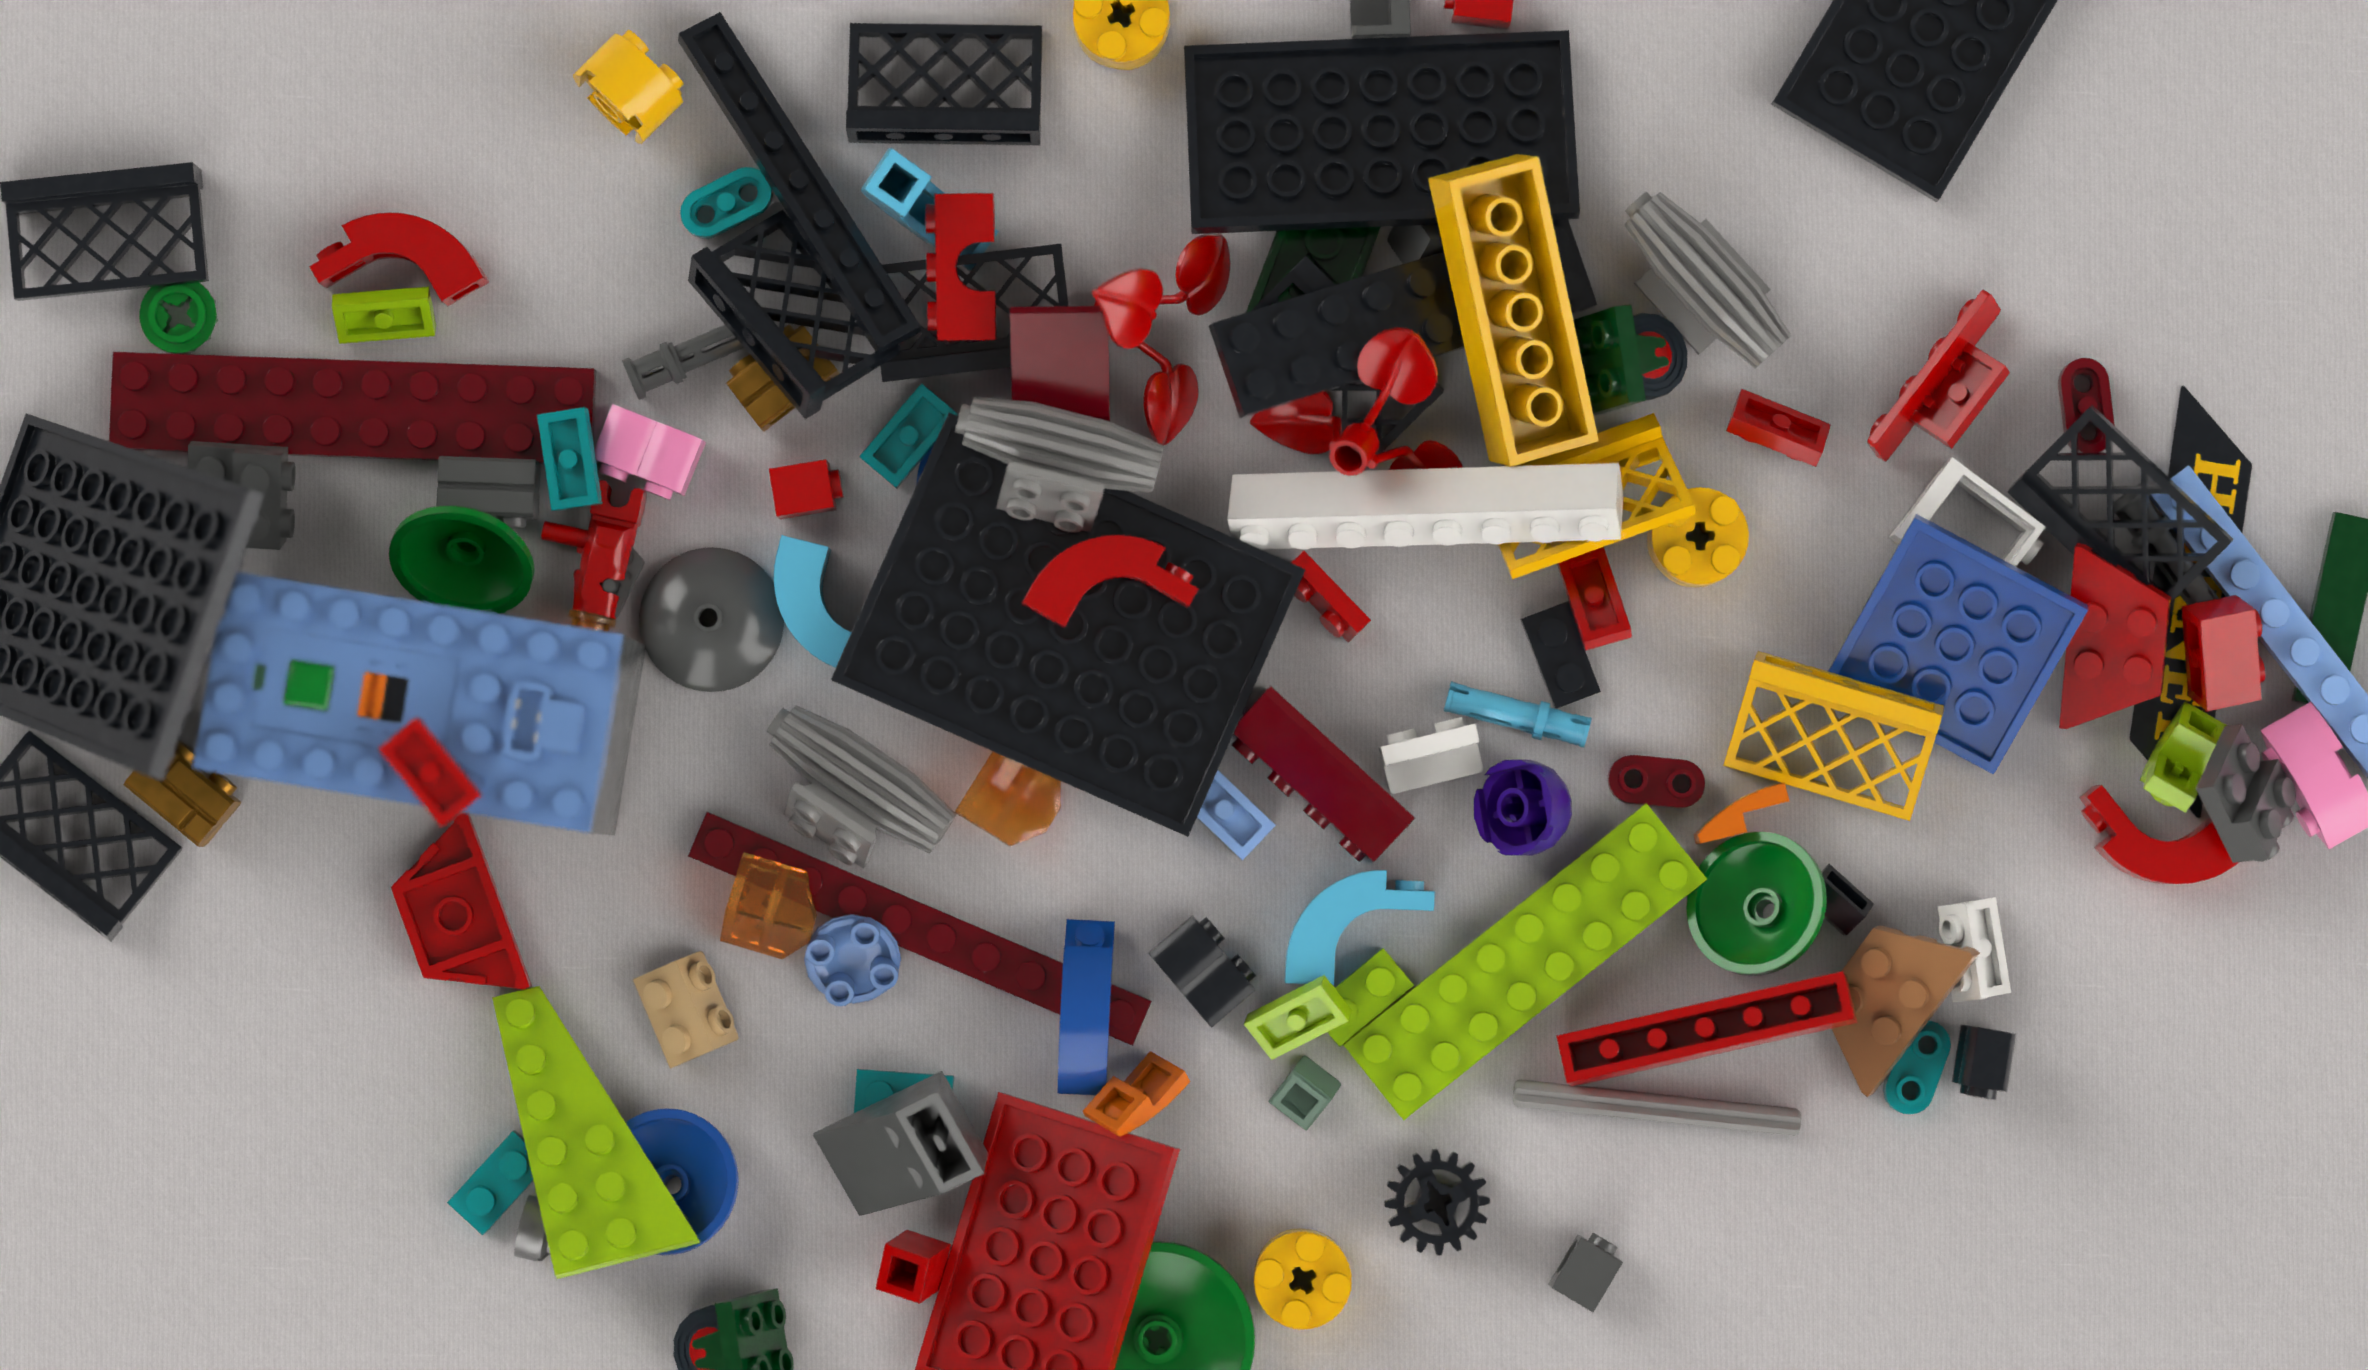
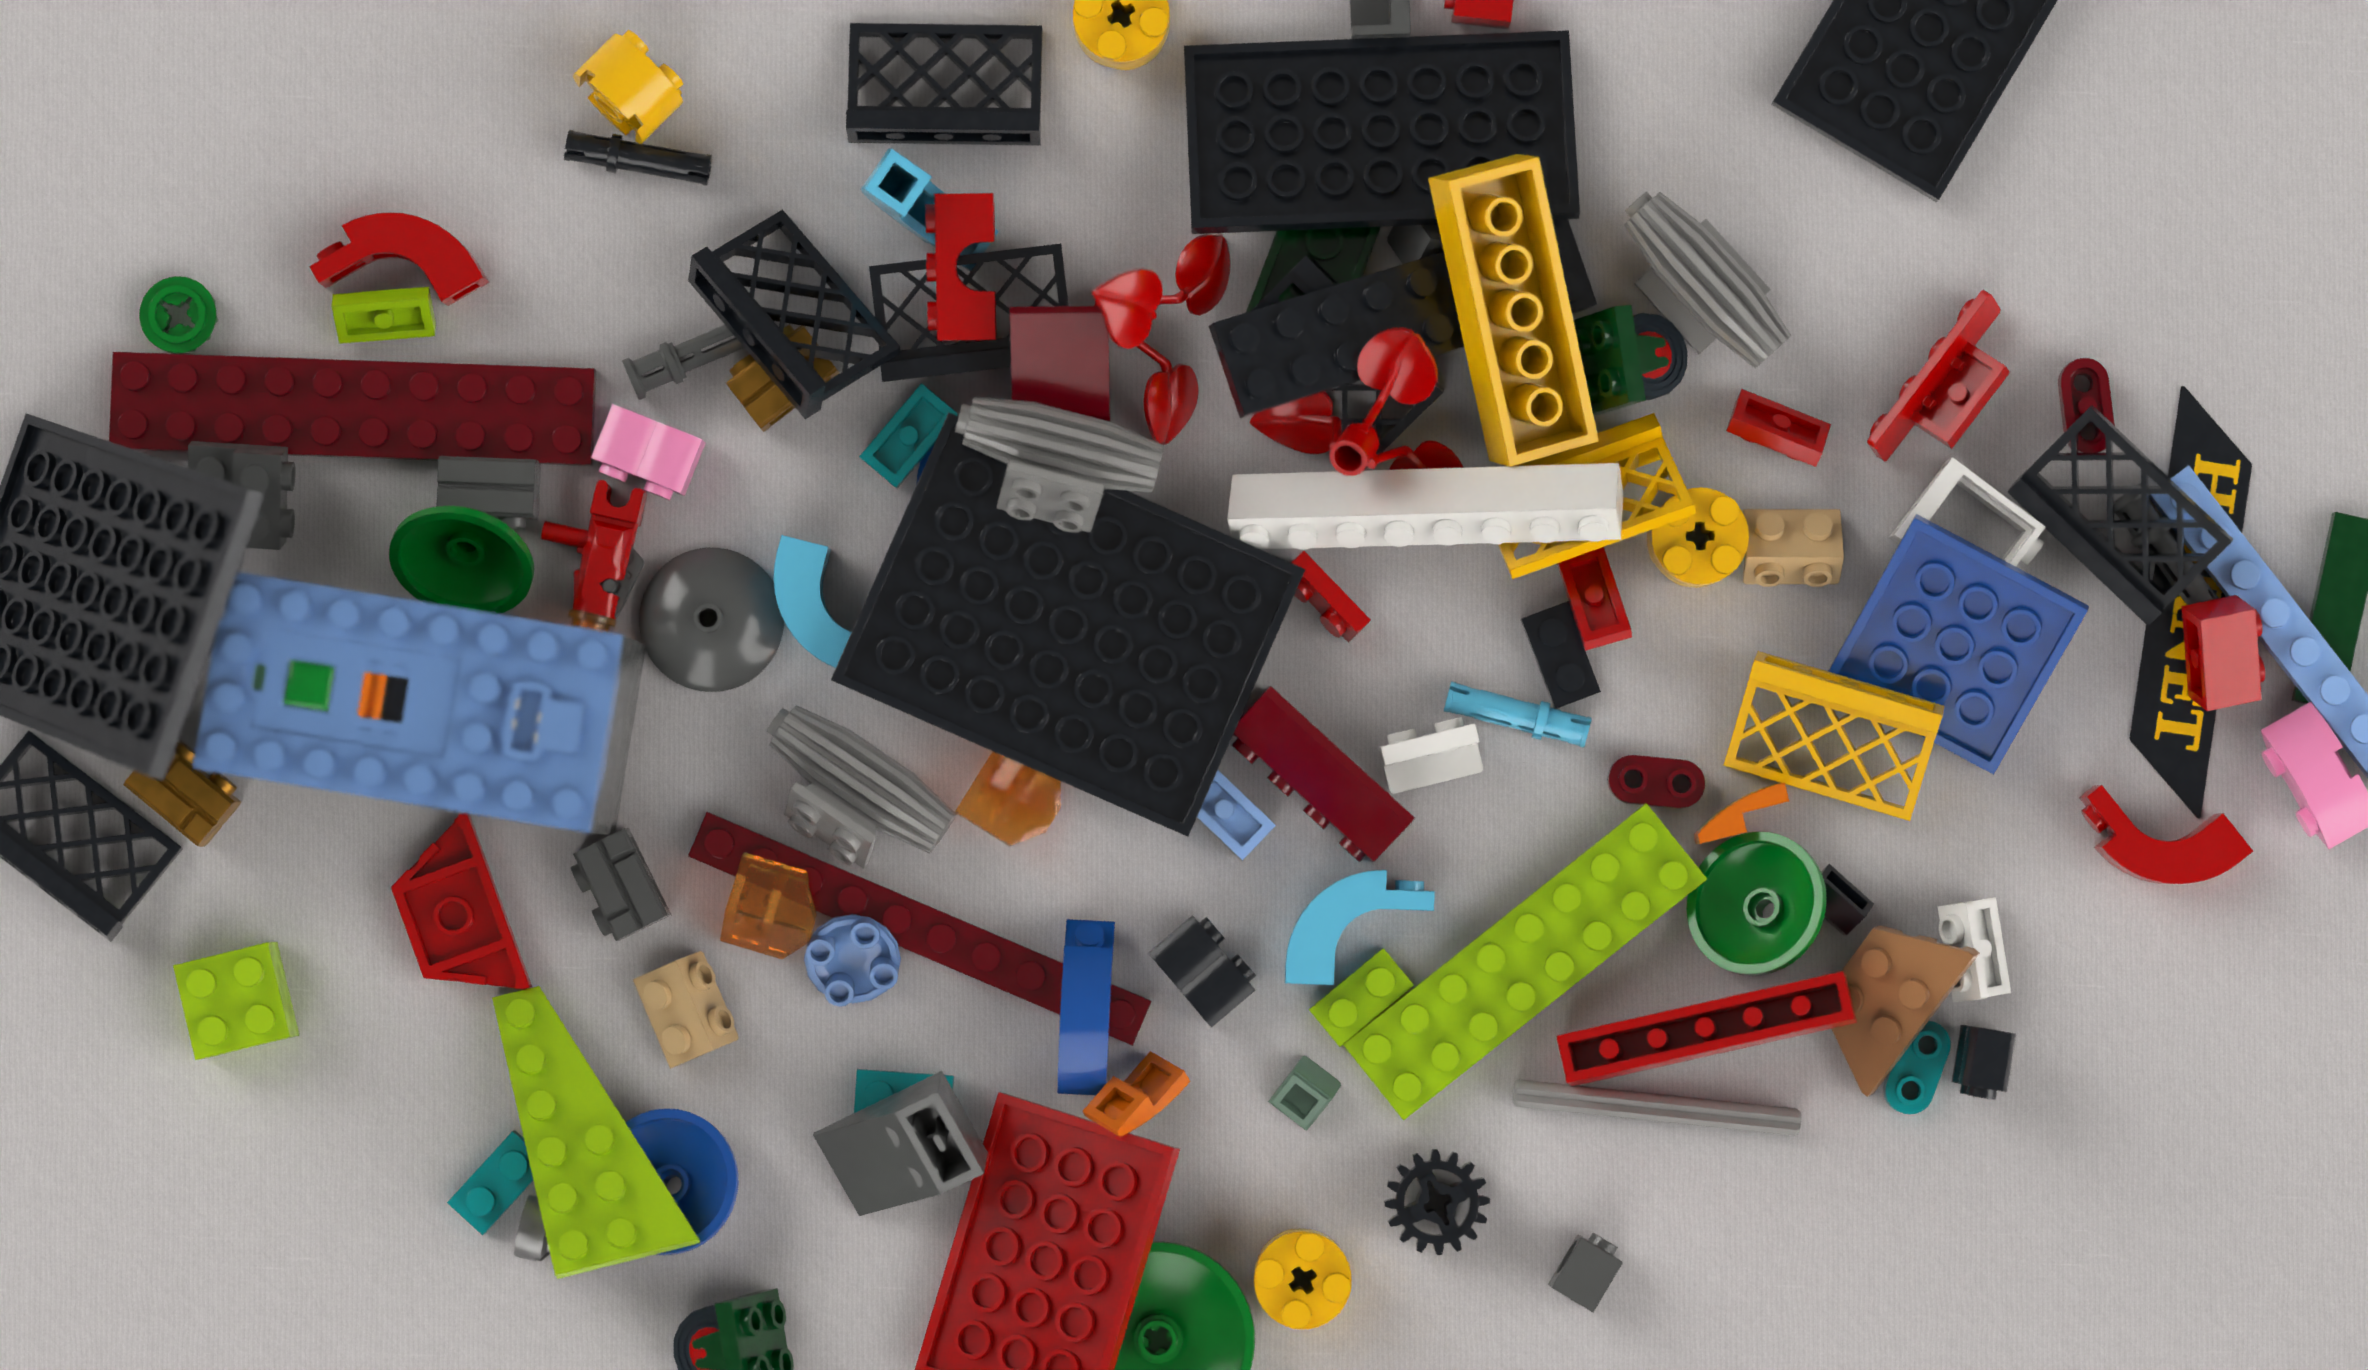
black fence [0,162,209,301] -> none
red plate [378,716,483,827] -> none
teal plate [537,407,603,511] -> none
black plate [678,12,921,355] -> none
teal plate [680,167,773,239] -> none
red brick [769,459,844,520] -> none
red brick [876,1230,951,1304] -> none
red arch [1022,535,1199,628] -> none
lime plate [1244,975,1352,1060] -> none
dark purple cylinder [1474,760,1572,856] -> none
red wing [2059,543,2171,729] -> none
lime brick [2140,702,2227,813] -> none
dark grey plate [2196,724,2296,863] -> none
none -> lime brick [173,942,300,1060]
none -> black pin [564,130,712,186]
none -> dark grey brick [570,828,672,941]
none -> tan bracket [1743,509,1844,587]

